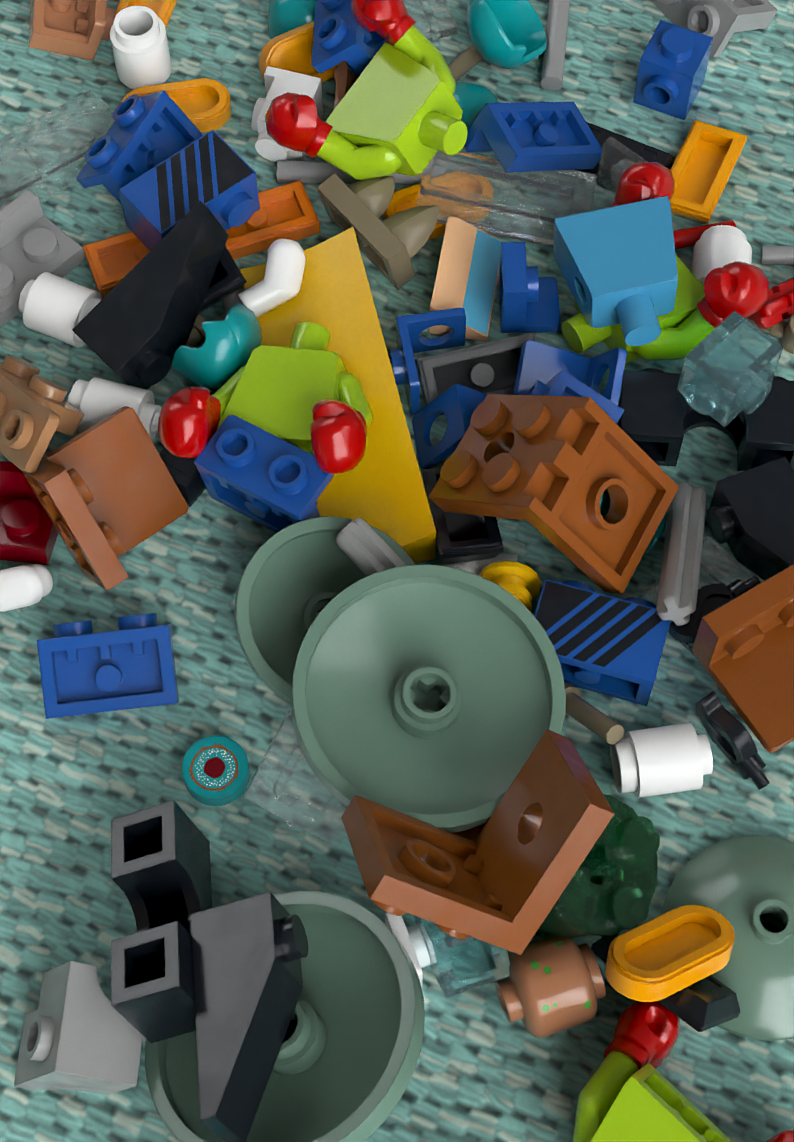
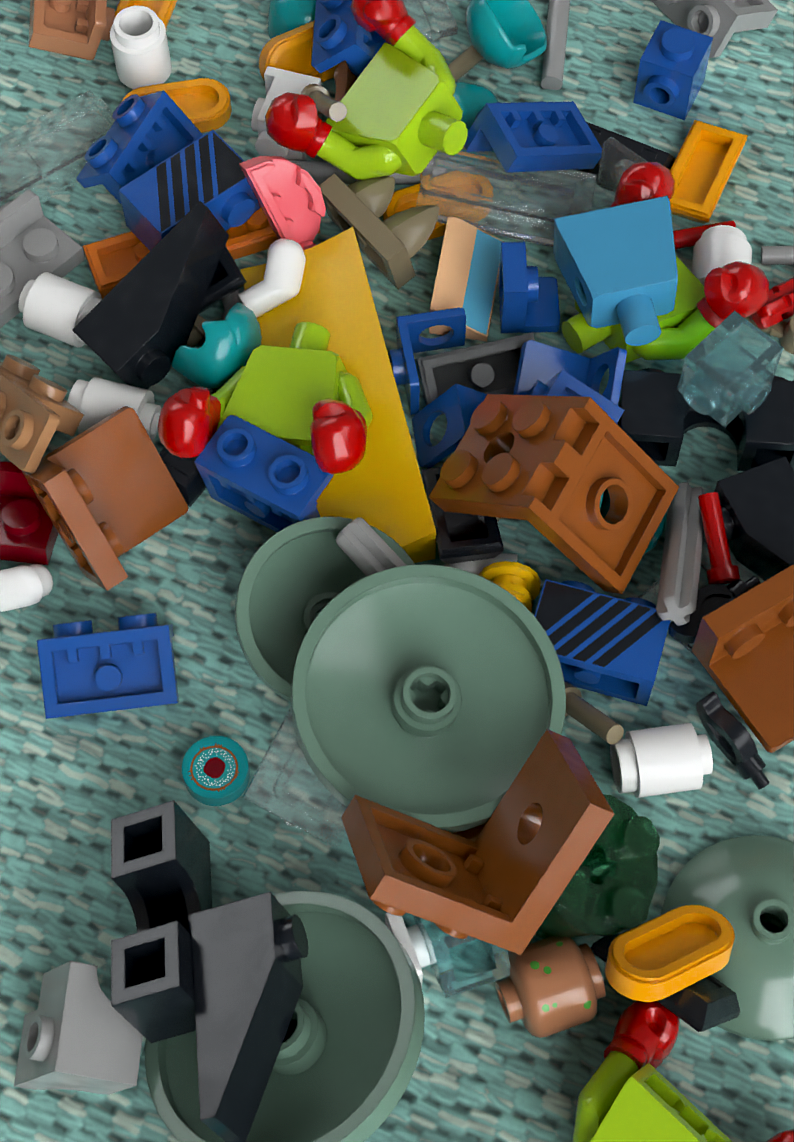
none -> coral plate [239,156,326,250]
none -> dark tan piece [300,84,347,122]
none -> red piece [698,492,740,584]

